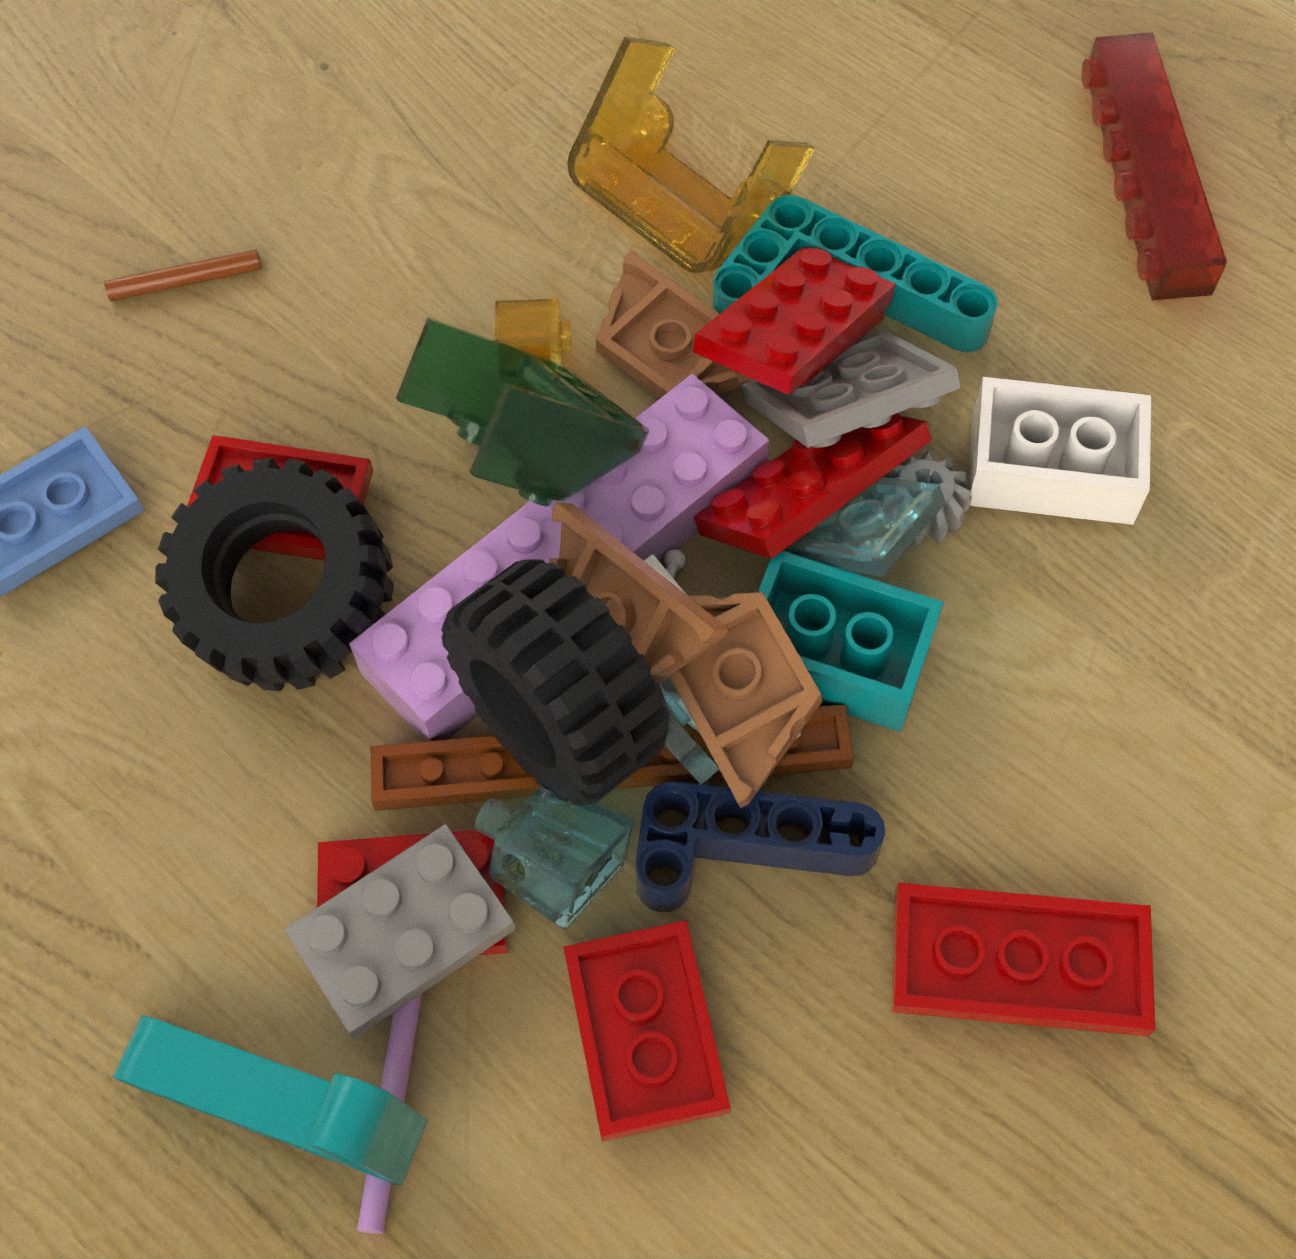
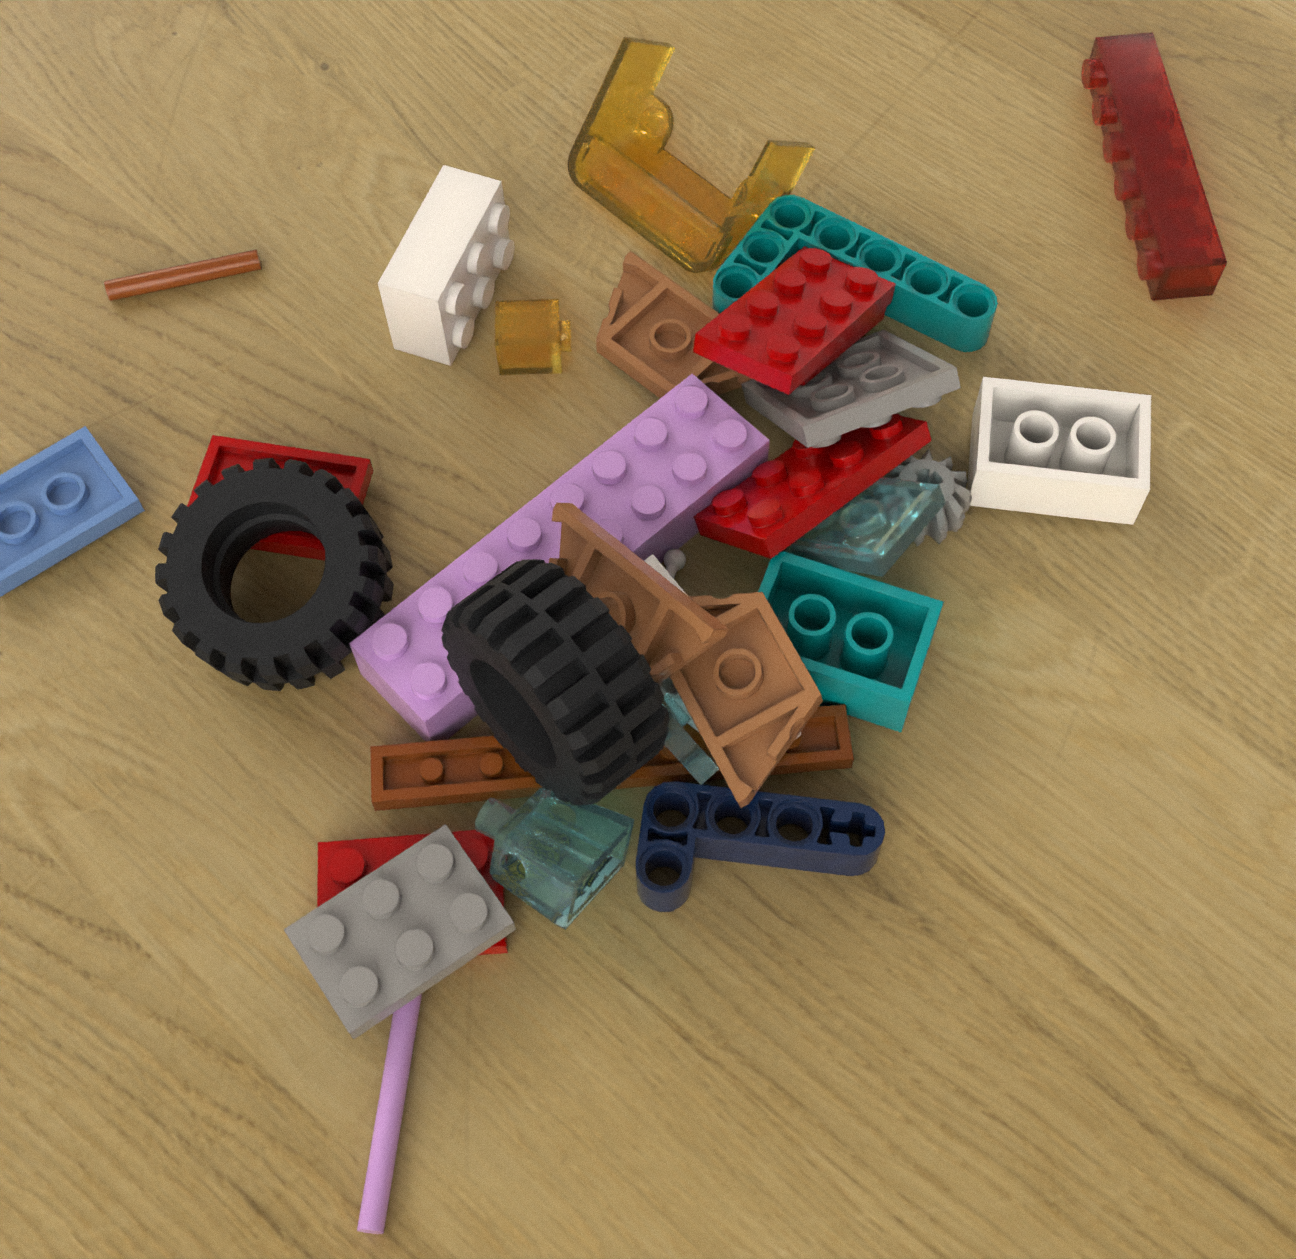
teal beam [113,1015,428,1186] -> none
clear green windscreen [396,317,649,507] -> none
red plate [563,920,731,1142] -> none
red plate [891,883,1155,1037] -> none
none -> white brick [378,165,514,366]

